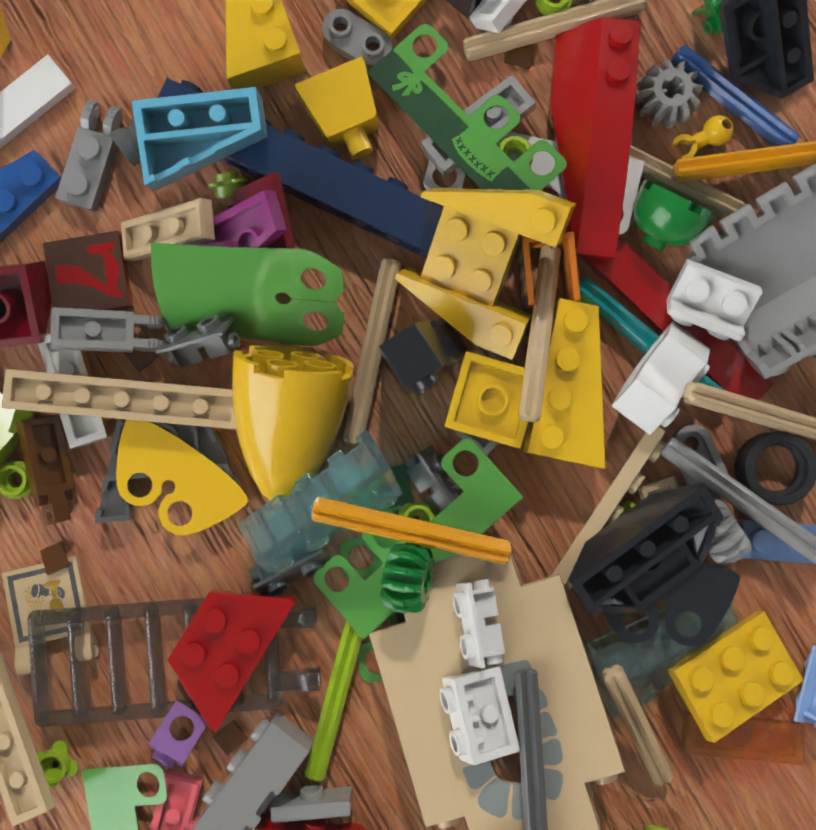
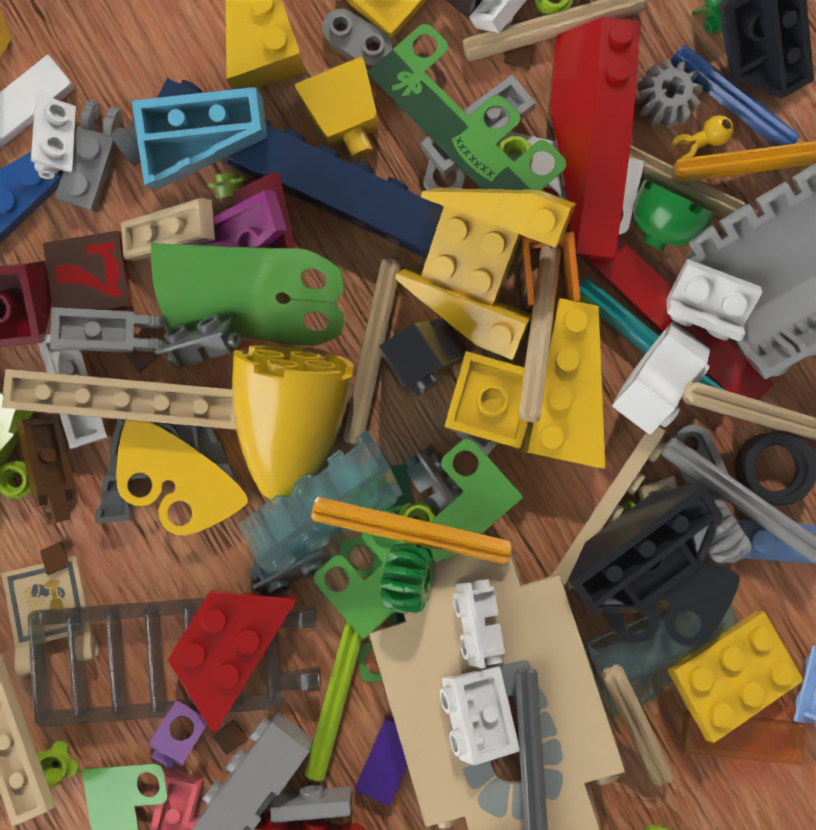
none -> white hinge [31,93,76,179]
none -> dark purple tile [354,715,407,806]

